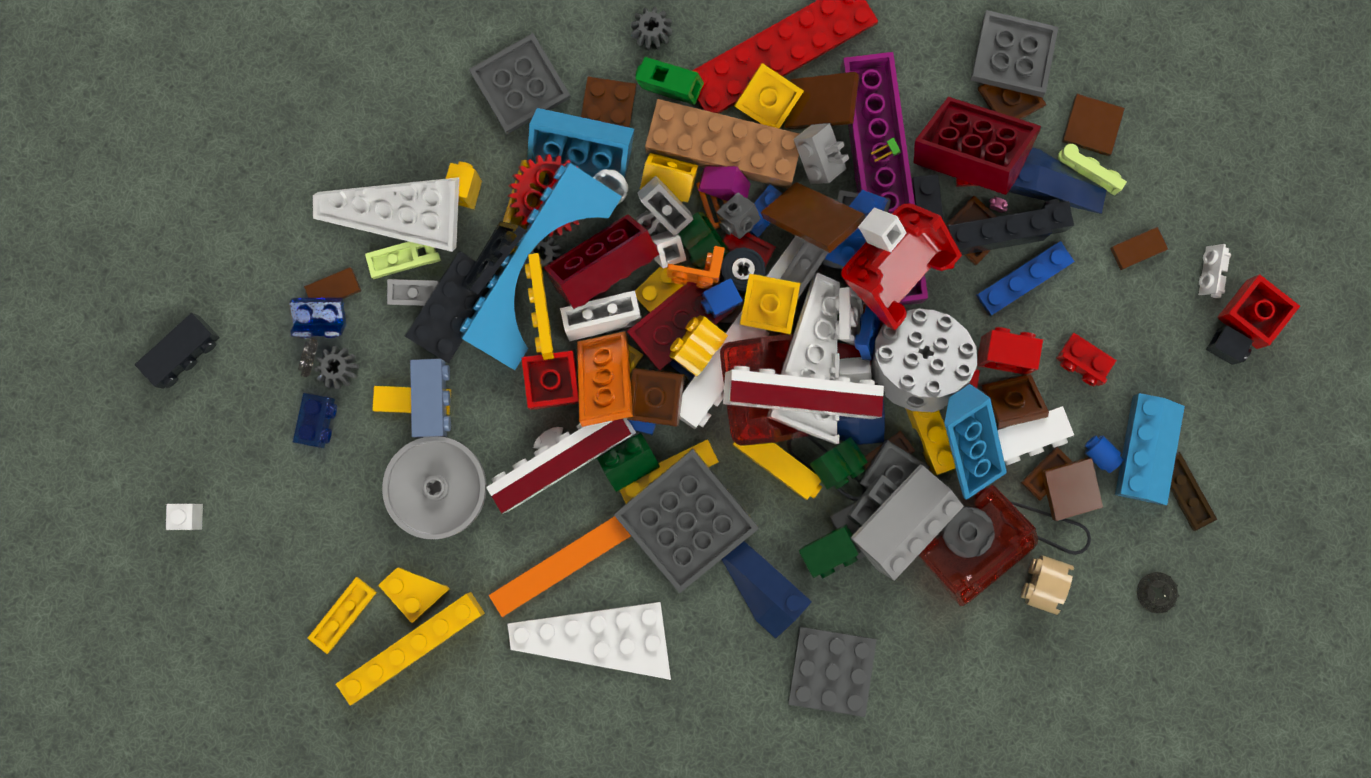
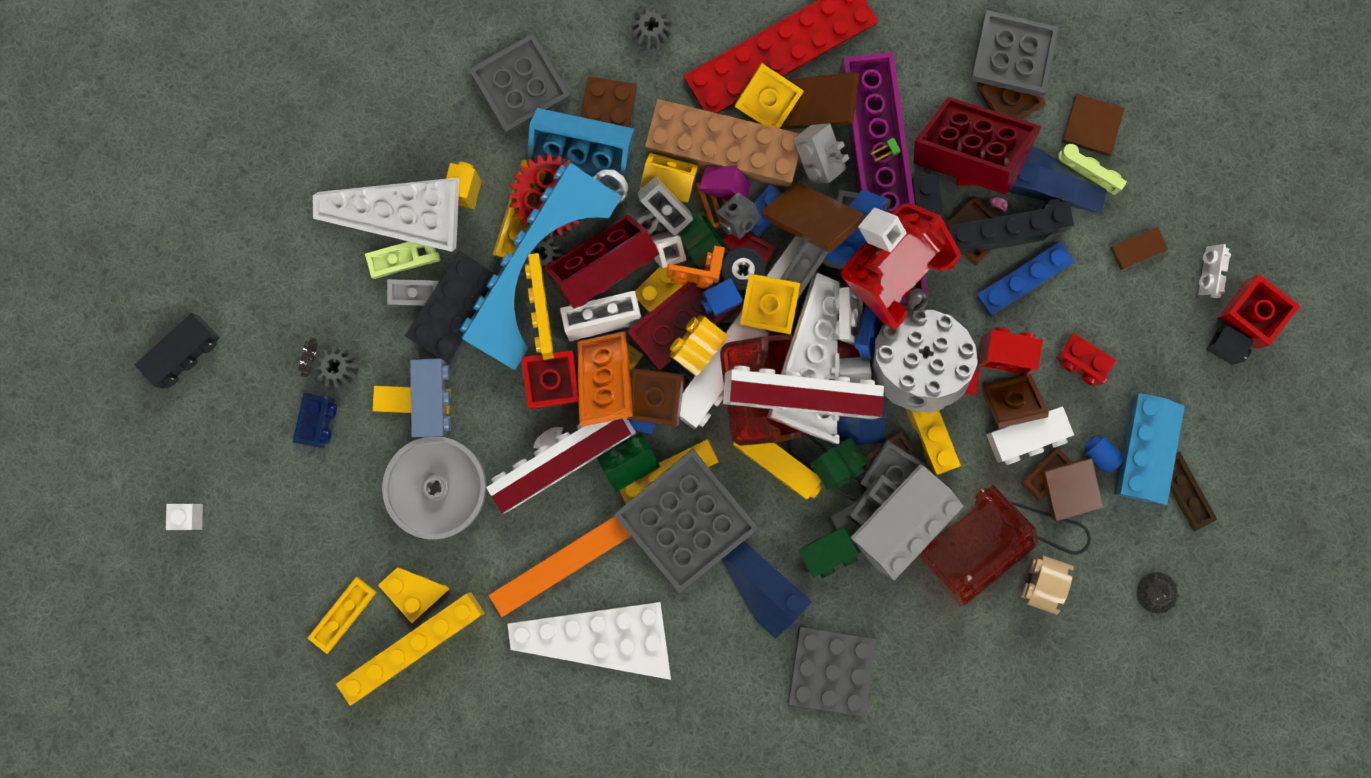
clear blue bracket [290,298,346,339] -> none
reddish brown tile [304,267,361,310] -> none
black wing [461,221,527,294] -> none
green brick [635,57,704,105] -> none
dark grey tile [942,507,995,558] -> none
dark azure slope [944,384,1007,500] -> none
none -> dark grey hinge [906,288,928,311]

